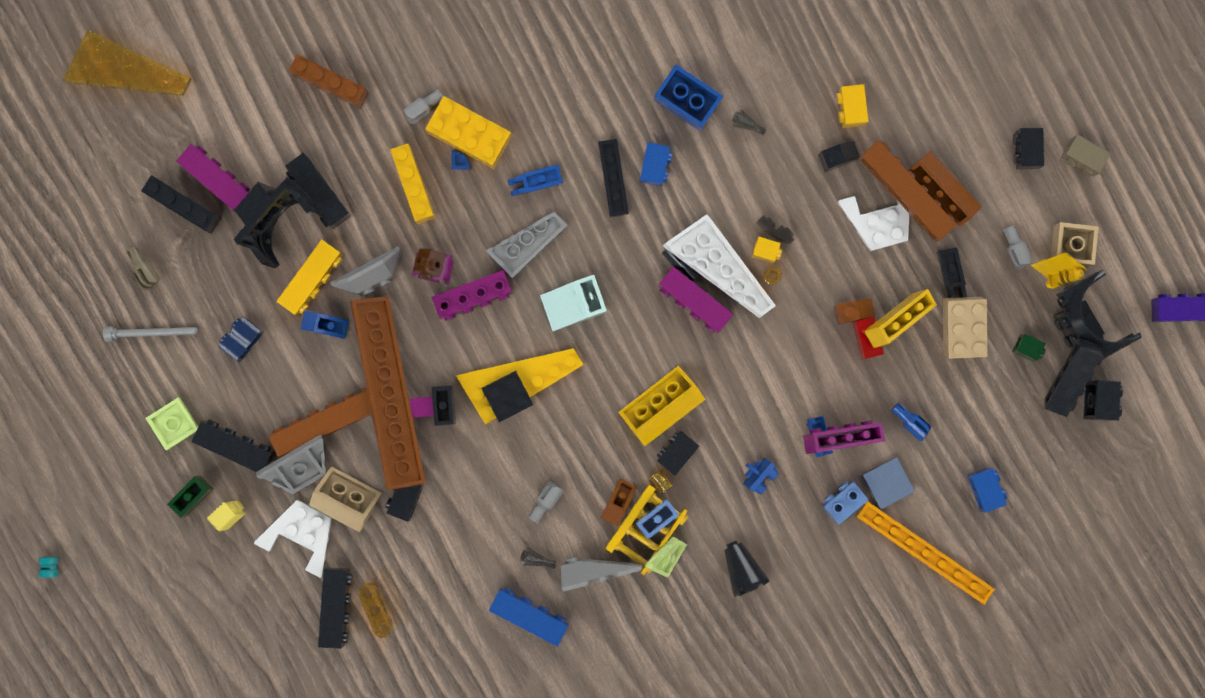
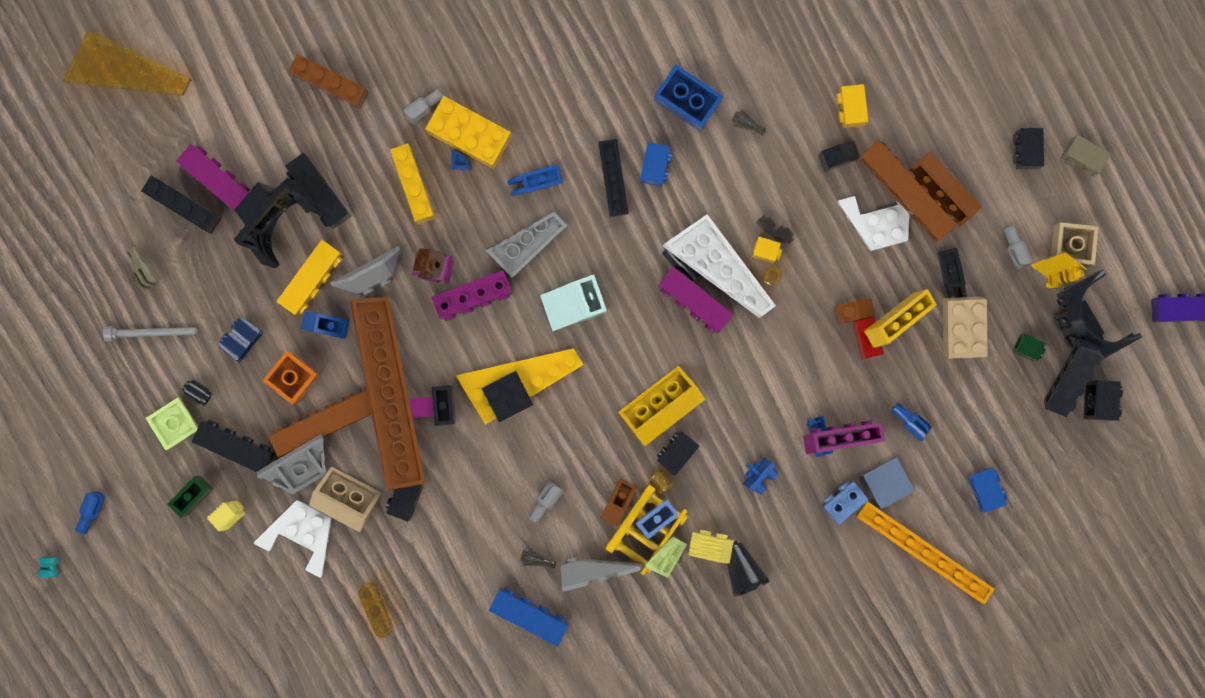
black brick [318,567,353,649] -> none
none -> blue arm [75,491,105,534]
none -> black brick [182,379,213,406]
none -> orange brick [262,350,321,405]
none -> light yellow brick [688,530,734,563]

